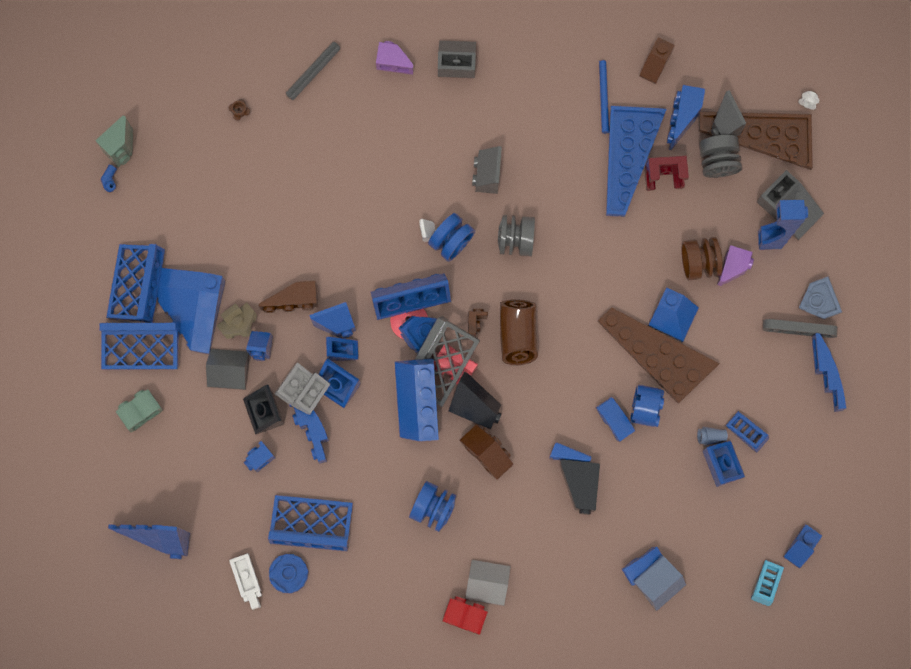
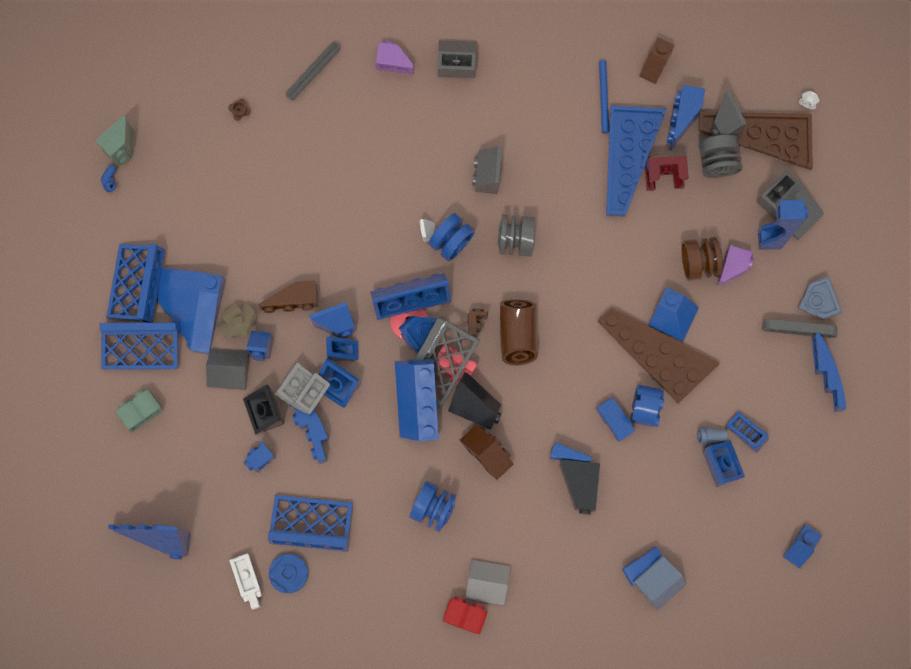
medium azure slope [751,560,784,606] -> none

